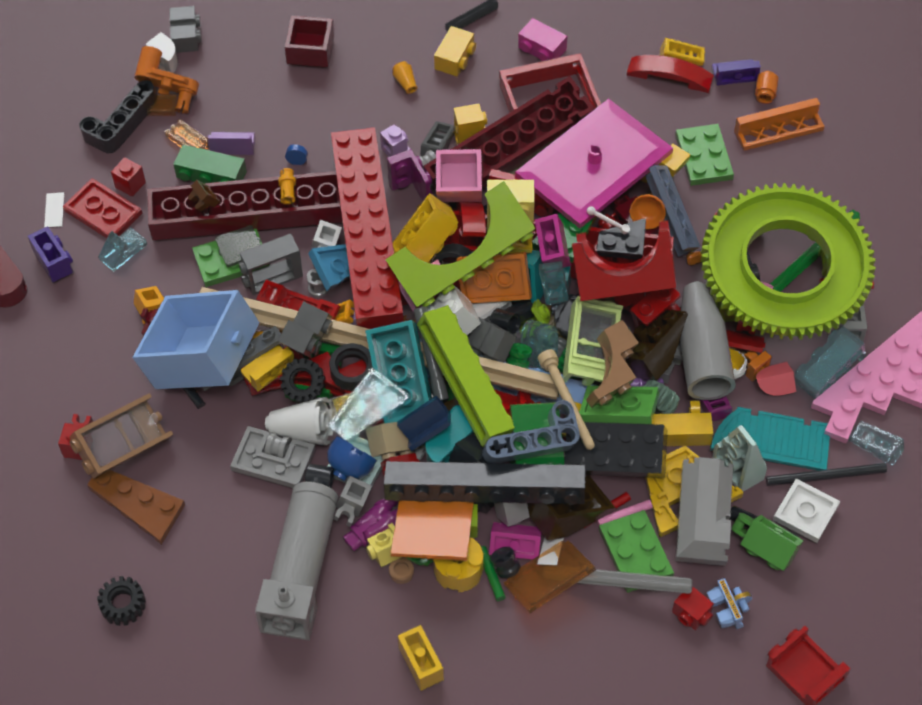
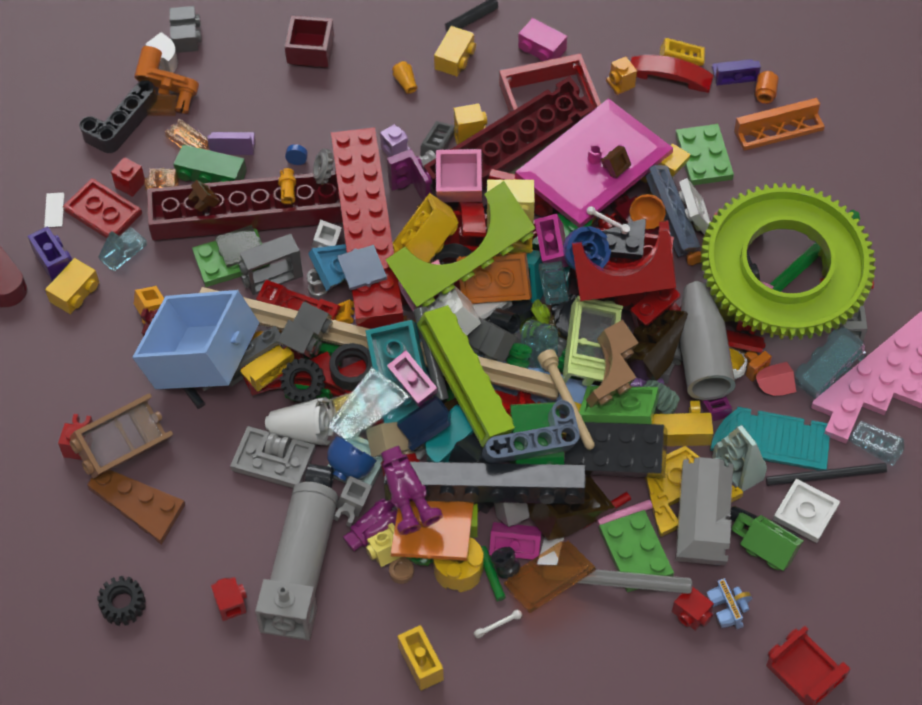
none -> yellow brick [45,258,99,315]
none -> clear orange brick [145,168,179,191]
none -> red brick [211,577,247,621]
none -> light grey gear [313,148,334,184]
none -> sand blue piece [337,245,387,290]
none -> magenta piece [381,446,443,535]
none -> brick [387,350,438,407]
none -> white hinge [474,610,522,638]
none -> blue cylinder [563,226,611,271]
none -> reddish brown tile [601,145,631,178]
none -> light orange brick [606,56,637,95]
none -> white plate [679,178,711,235]

